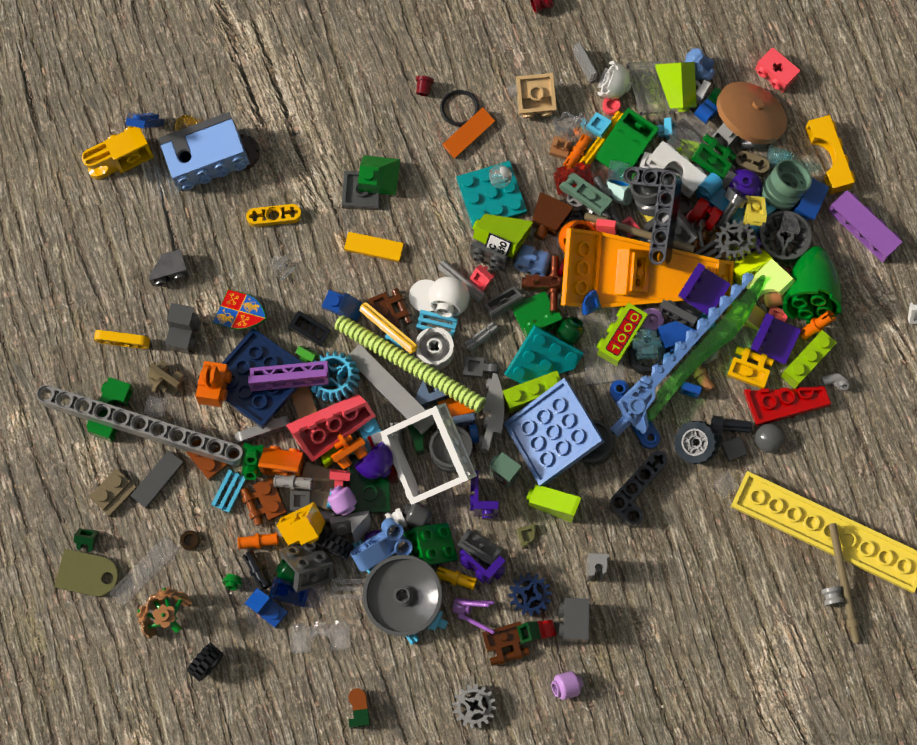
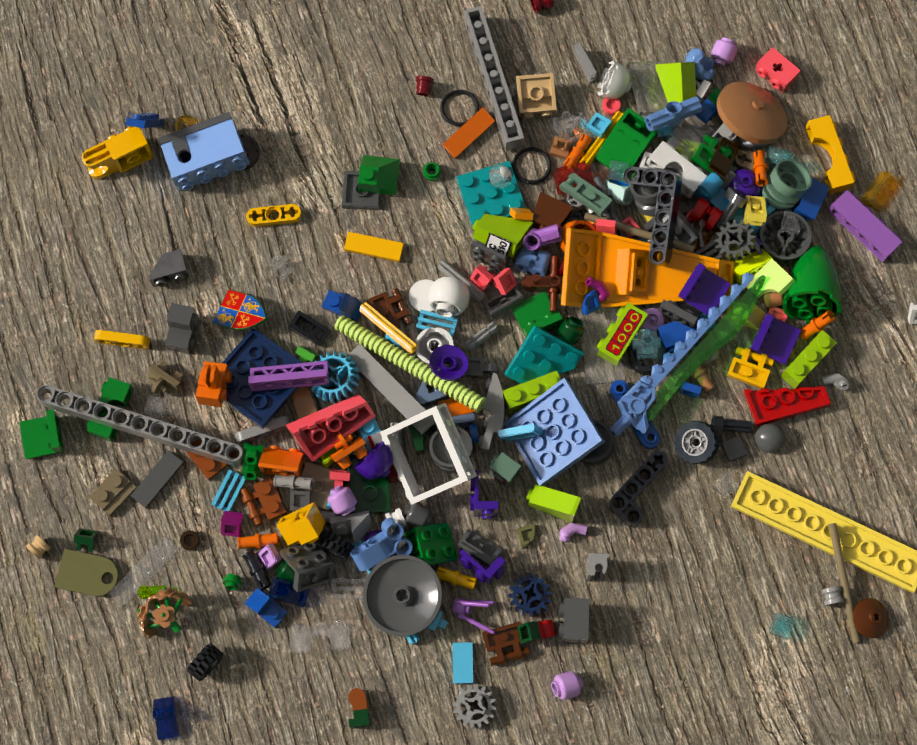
none -> green bracket [20,409,65,460]
none -> tan wheel [26,535,51,560]
none -> clear neon green arm [137,585,166,599]
none -> clear blue slope [153,696,179,740]
none -> magenta slope [221,511,243,537]
none -> lavender tile [258,543,282,570]
none -> green plate [423,162,441,181]
none -> dark purple dish [429,345,468,381]
none -> medium azure tile [452,642,473,684]
none -> light grey brick [464,6,524,151]
none -> coral tile [492,268,518,295]
none -> medium azure tile [498,424,542,441]
none -> light orange tile [509,207,534,221]
none -> black tyre [512,147,551,184]
none -> medium lavender piece [523,224,563,250]
none -> lavender arm [559,523,587,542]
none -> magenta arm [586,277,610,302]
none -> medium blue piece [645,96,702,131]
none -> dark brown piece [708,137,739,181]
none -> lavender head [711,37,738,67]
none -> orange pin [753,150,768,187]
none -> clear light blue plate [768,613,795,640]
none -> reddish brown dish [853,598,889,639]
none -> clear yellow slope [861,171,900,212]

